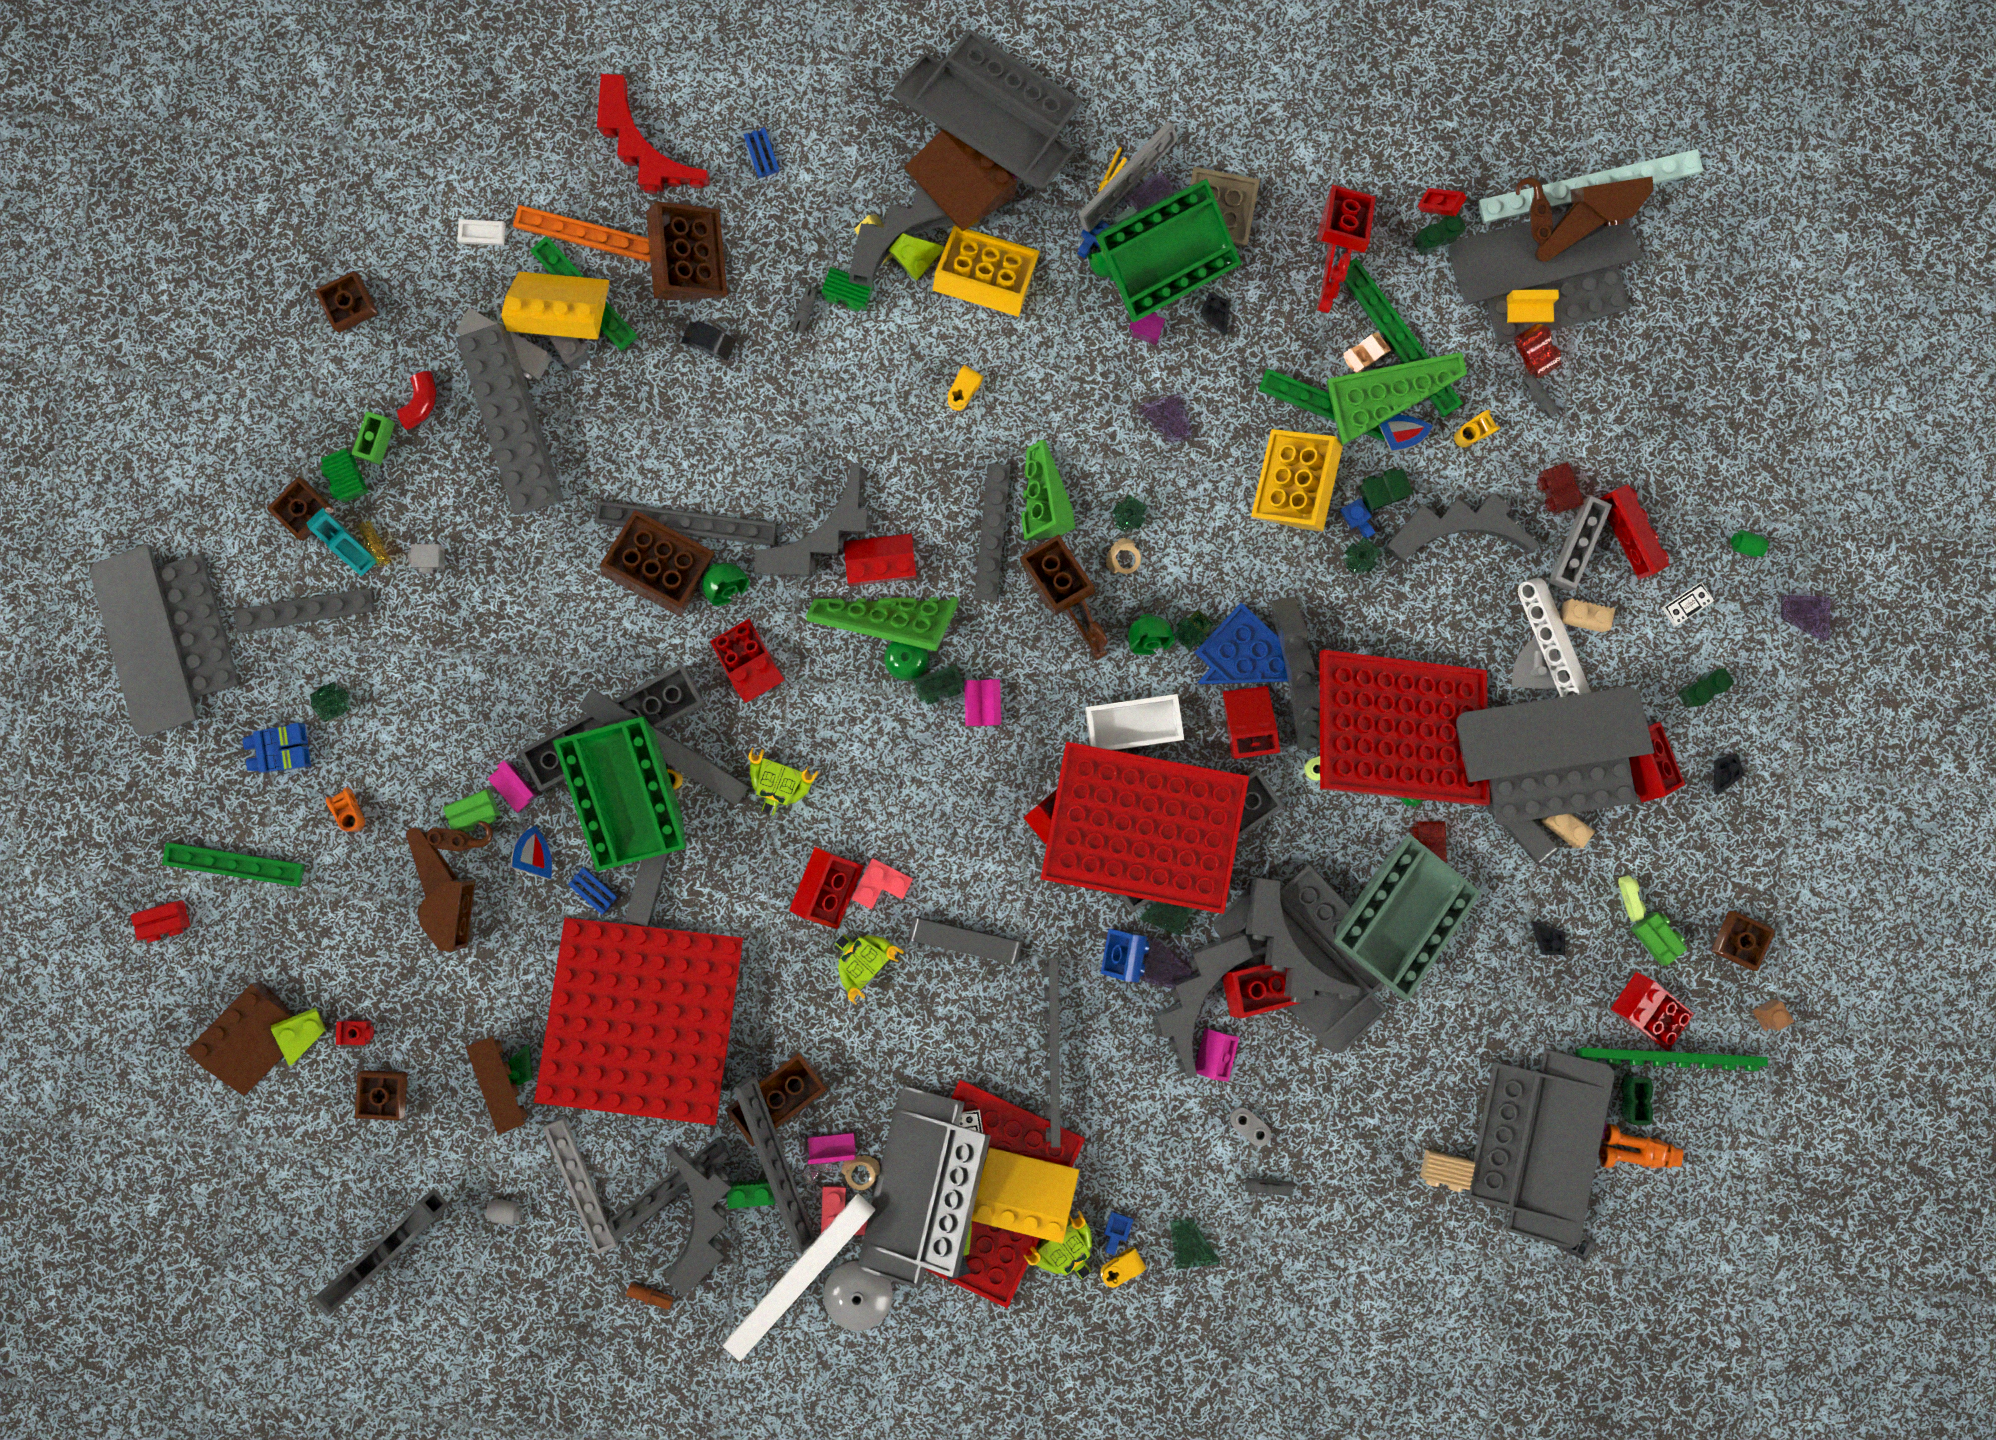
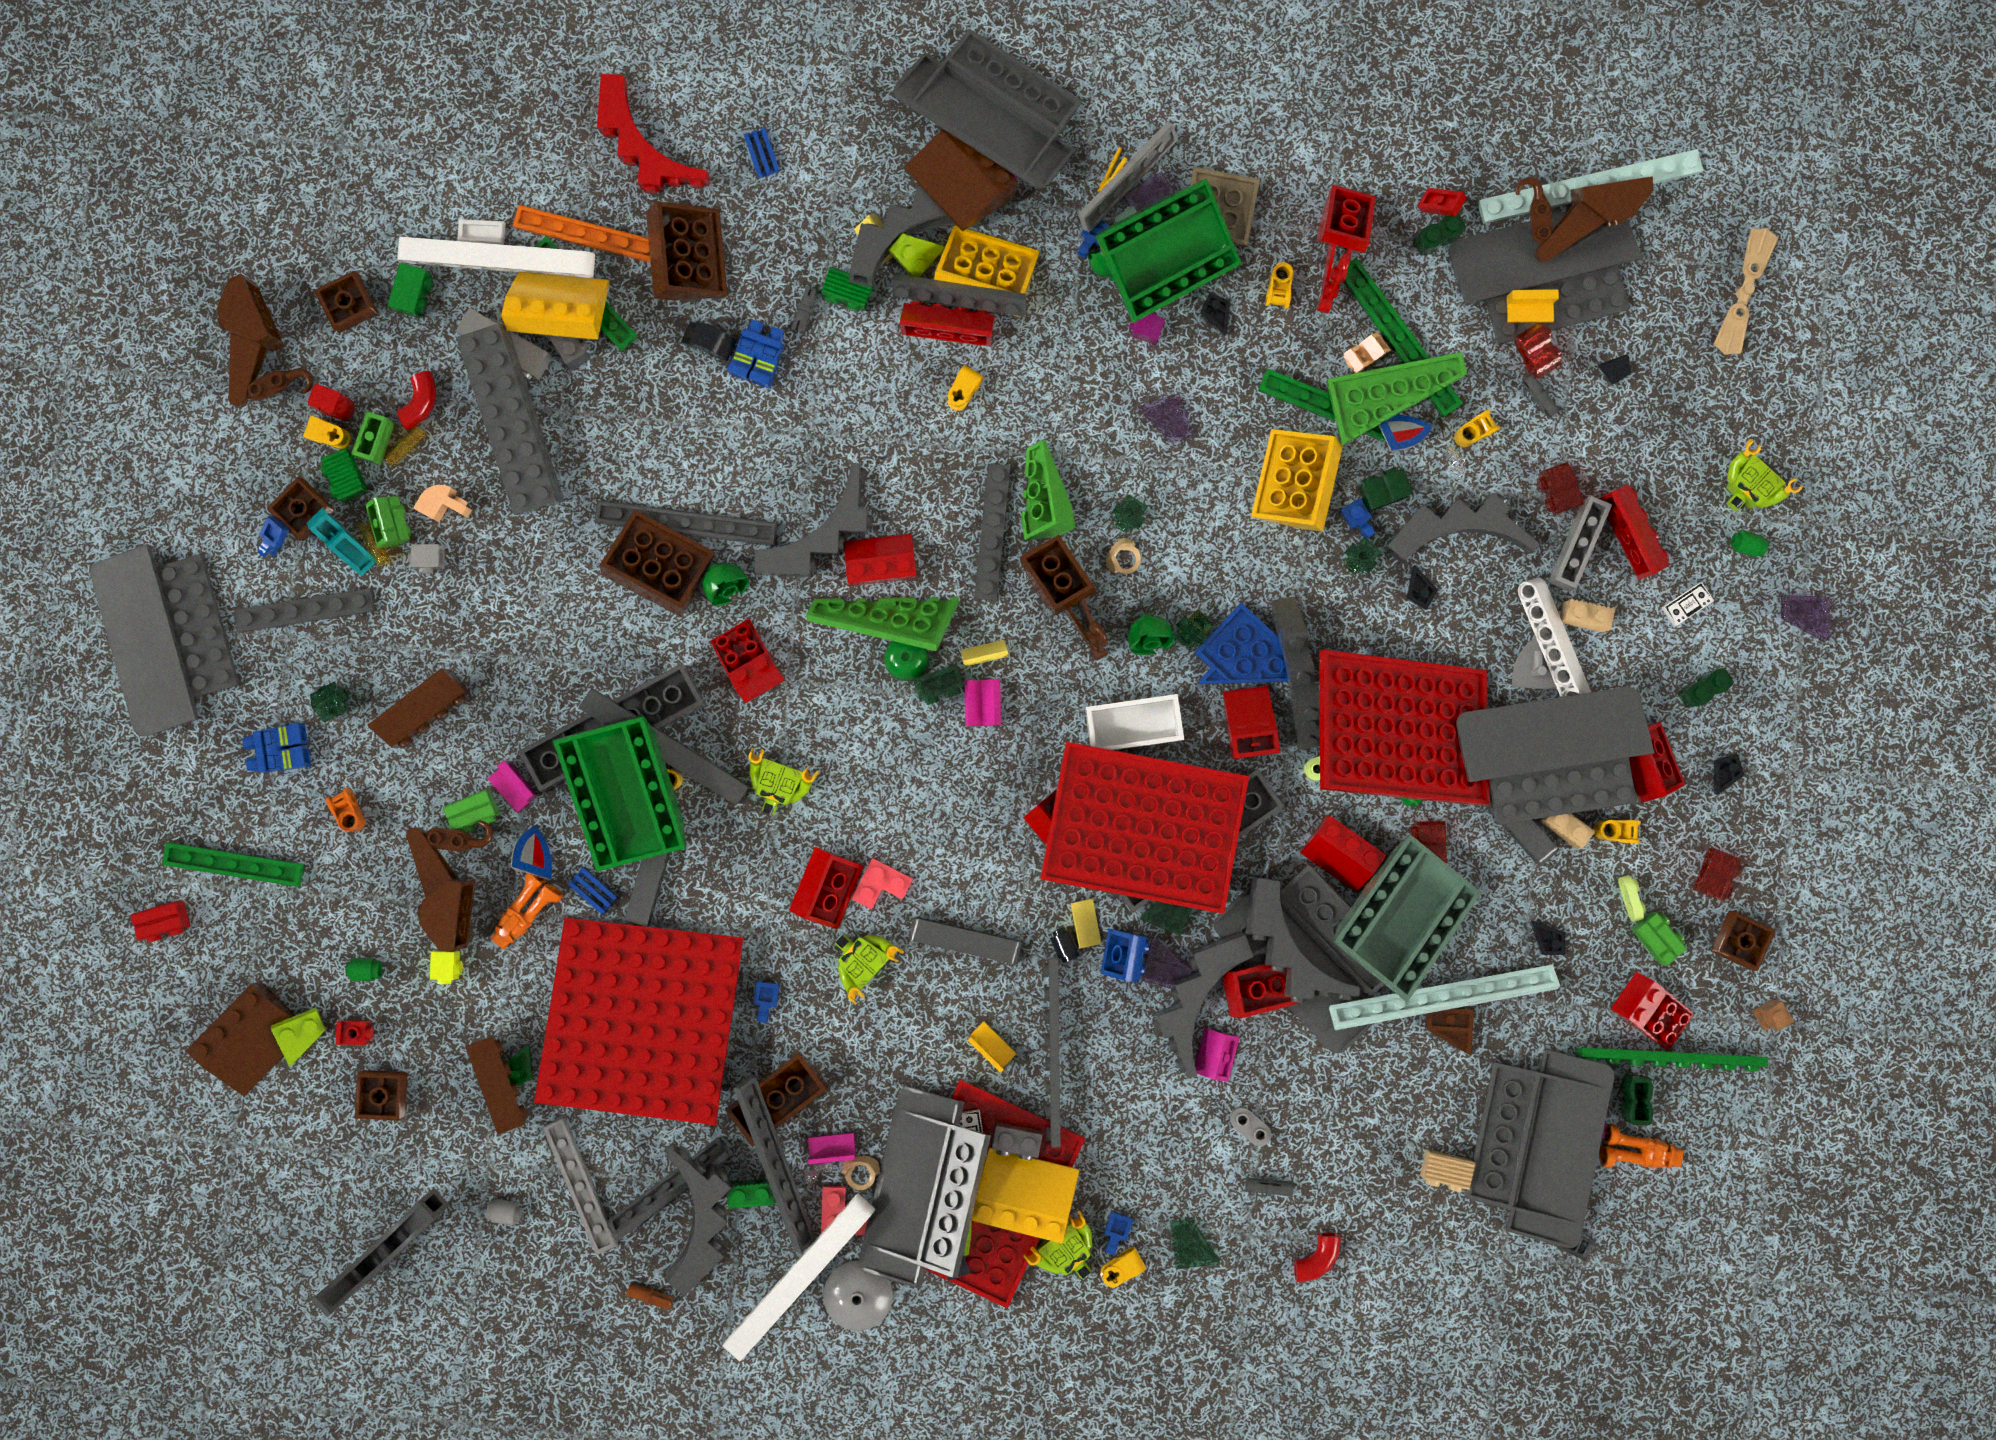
none -> reddish brown slope [216,274,313,408]
none -> blue plate [258,516,289,557]
none -> yellow piece [303,415,352,449]
none -> red brick [307,384,355,422]
none -> green brick [345,958,383,981]
none -> bright green brick [365,496,411,548]
none -> reddish brown slope [368,668,470,749]
none -> clear yellow pin [384,425,427,467]
none -> green brick [387,263,433,318]
none -> white beam [397,237,595,278]
none -> light nougat brick [414,485,472,522]
none -> neon yellow brick [430,950,463,984]
none -> orange piece [491,873,564,949]
none -> blue hips [727,320,784,389]
none -> blue plate [753,981,780,1023]
none -> dark grey plate [891,273,1026,317]
none -> red slope [899,301,995,347]
none -> light yellow slope [961,640,1008,667]
none -> yellow panel [968,1021,1017,1073]
none -> flat silver brick [992,1122,1042,1160]
none -> black brick [1050,927,1080,963]
none -> light yellow slope [1070,898,1101,949]
none -> yellow piece [1265,262,1293,309]
none -> red cylinder [1294,1232,1341,1283]
none -> red slope [1299,815,1387,892]
none -> light aqua plate [1329,964,1560,1030]
none -> black piece [1406,565,1438,610]
none -> reddish brown wing [1425,1008,1474,1054]
none -> clear arm [1443,445,1465,479]
none -> yellow piece [1593,820,1641,844]
none -> black piece [1598,355,1631,385]
none -> clear red brick [1693,848,1742,901]
none -> tan piece [1713,228,1778,355]
none -> lime torso [1726,439,1803,511]

